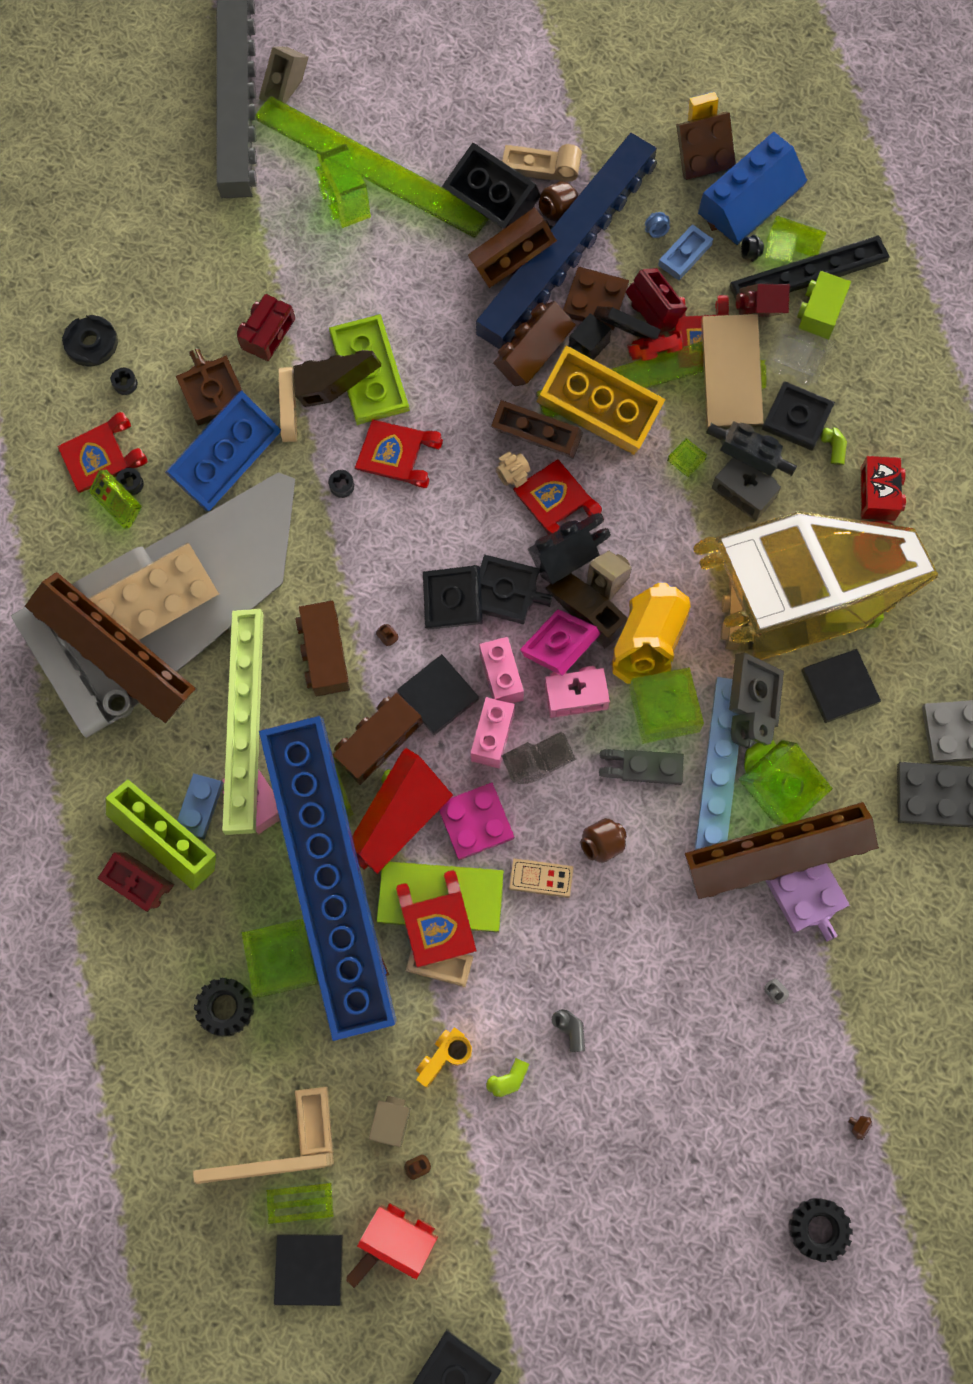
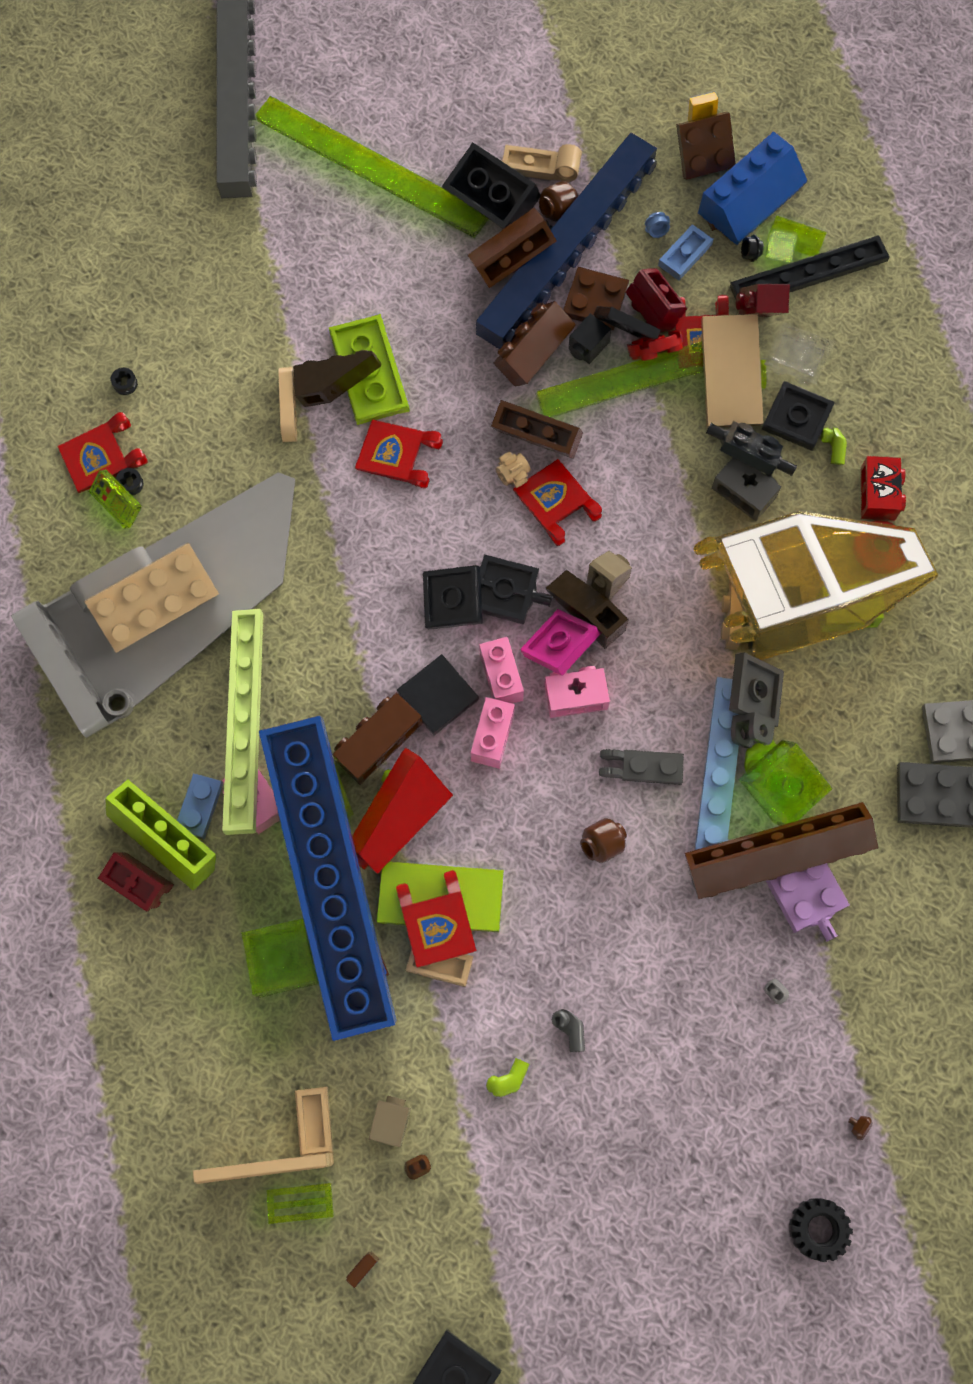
reddish brown brick [24,572,196,724] -> none
black tile [62,315,118,367] -> none
blue plate [165,390,281,512] -> none
reddish brown plate [176,349,243,426] -> none
black tyre [194,978,254,1037] -> none
dark red brick [237,294,296,361] -> none
dark tan slope [259,46,309,109] -> none
black tile [274,1234,343,1306] -> none
reddish brown brick [295,600,350,697] -> none
clear neon green brick [315,144,371,228] -> none
black bush [328,470,354,498] -> none
slope [357,1203,438,1280] -> none
reddish brown rock [376,624,399,646] -> none
yellow plate [416,1027,472,1088] -> none
dark pink plate [439,782,515,861] -> none
clear smoke brick [501,732,576,784] -> none
tan tile [509,858,574,898] -> none
black hinge [528,513,611,584] -> none
yellow brick [536,345,666,455] -> none
yellow brick [611,583,691,684] -> none
clear neon green brick [629,667,704,744] -> none
clear neon green tile [667,438,707,477] -> none
lime brick [797,271,851,340] -> none
black tile [802,649,881,723] -> none

